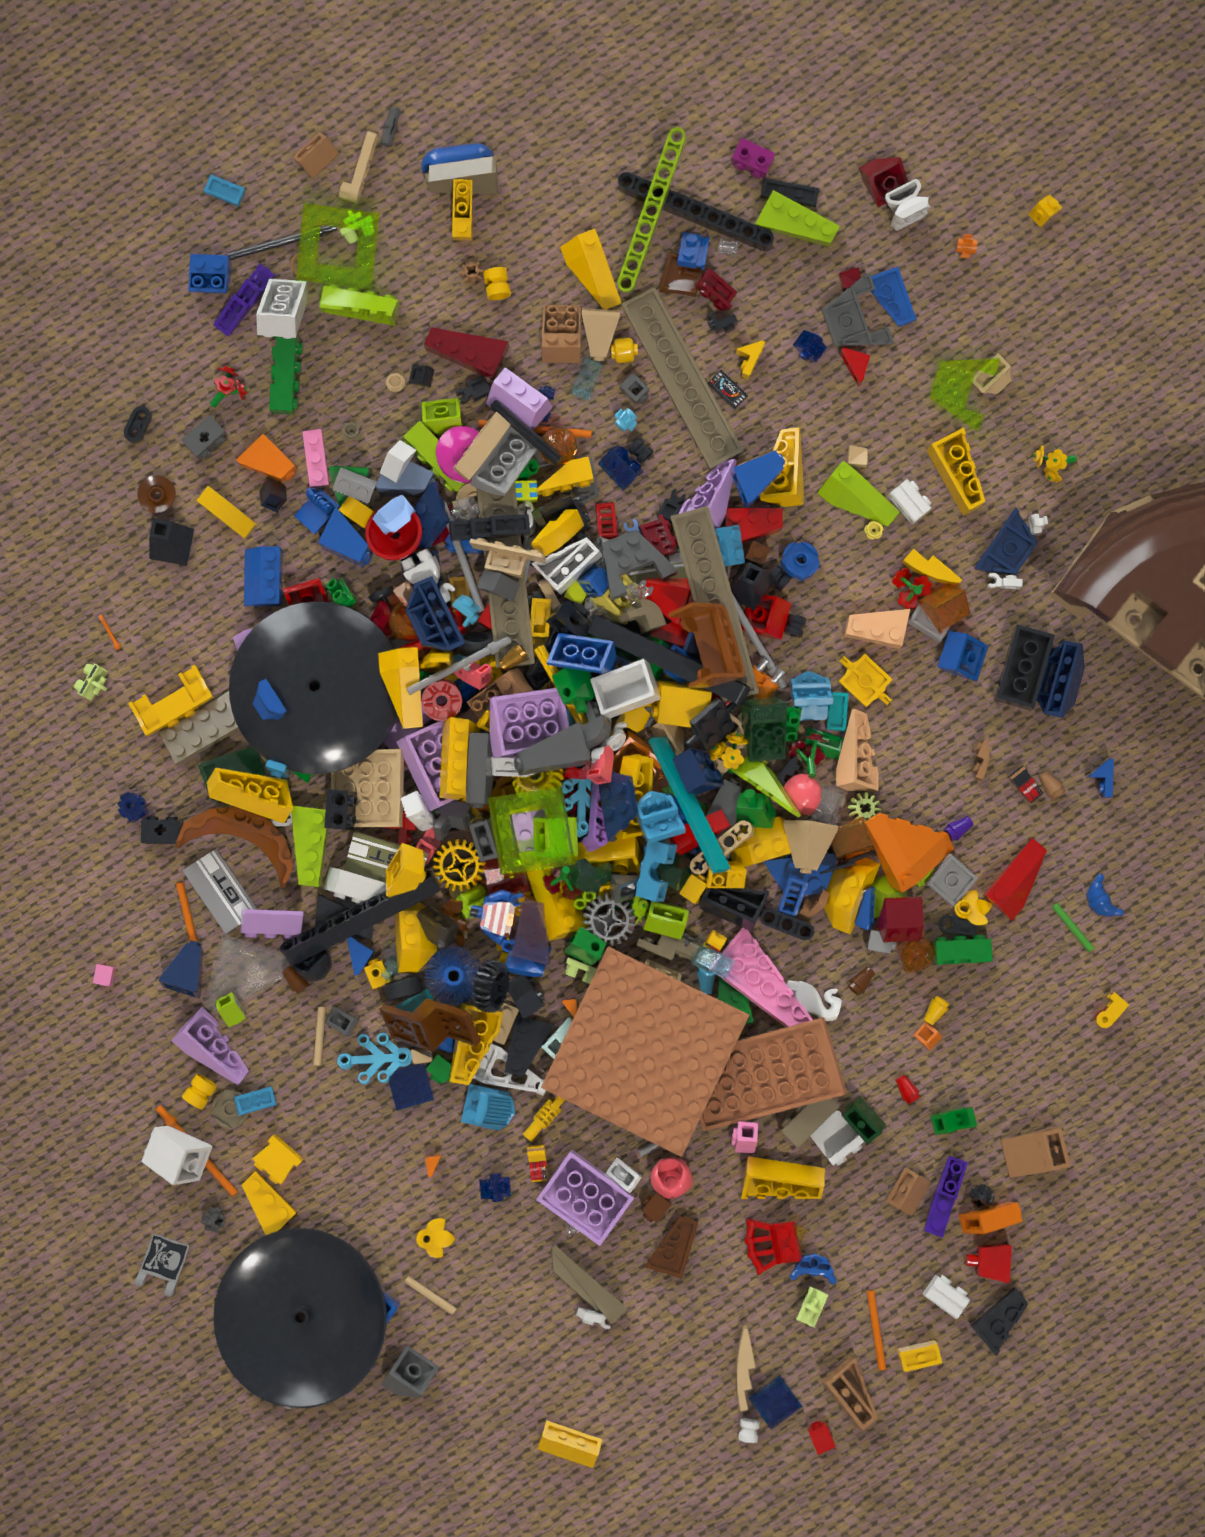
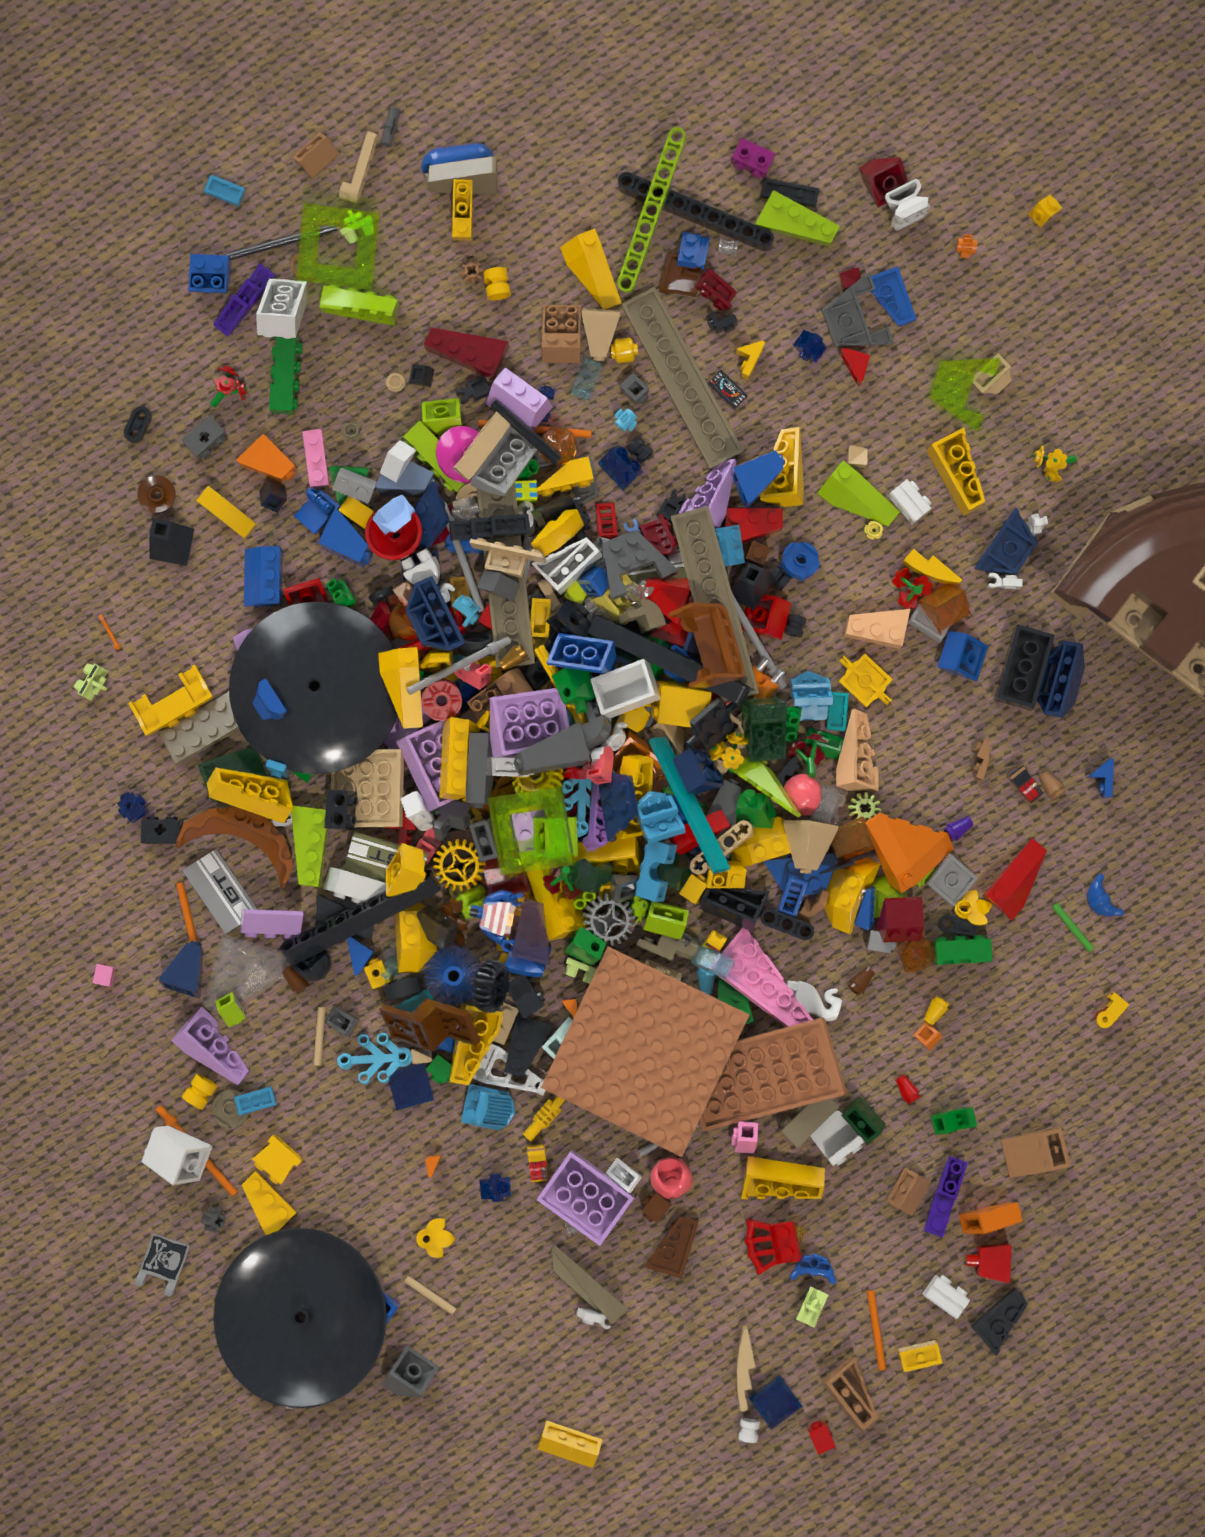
black gear [969,1184,995,1209] -> none

